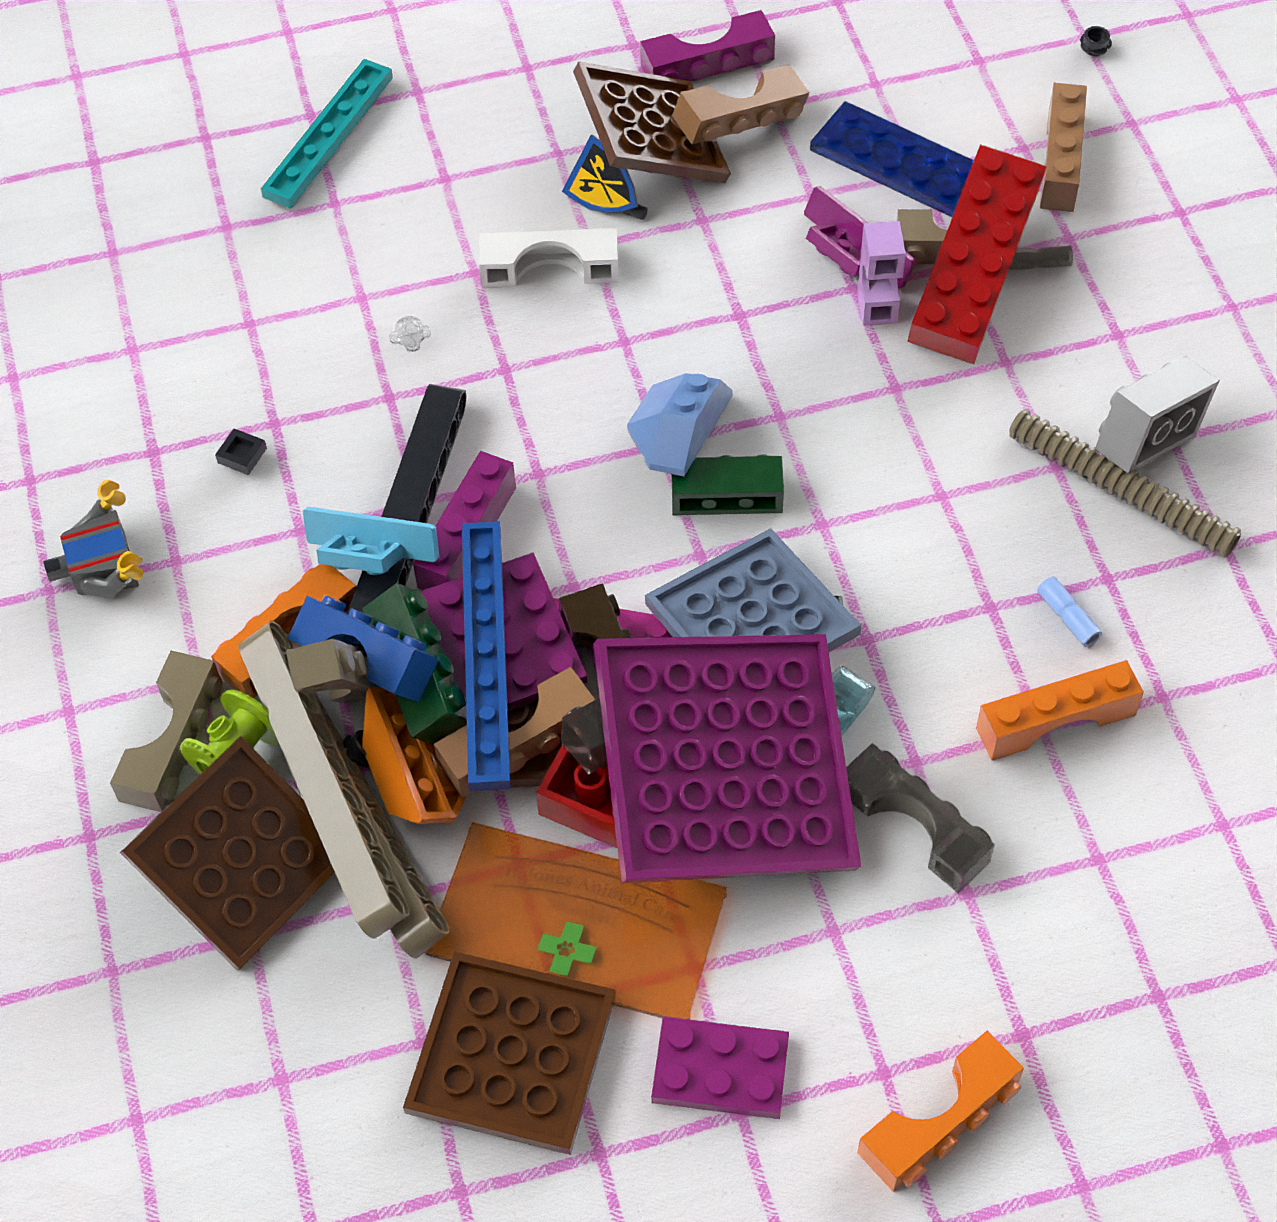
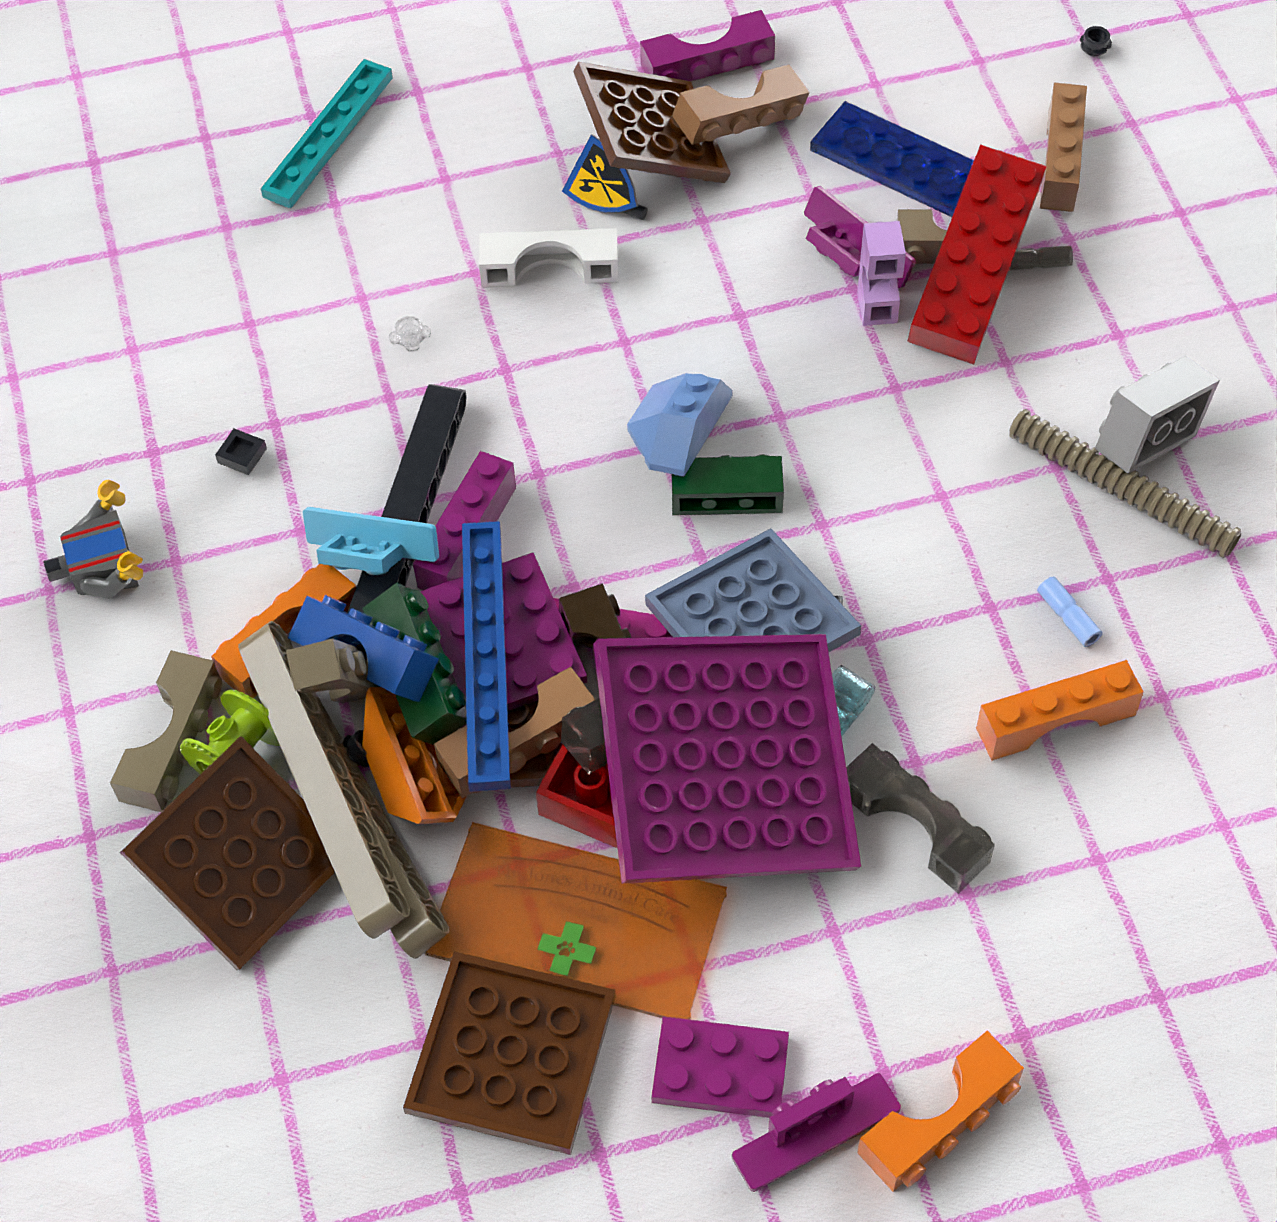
none -> magenta bracket [732,1073,901,1192]

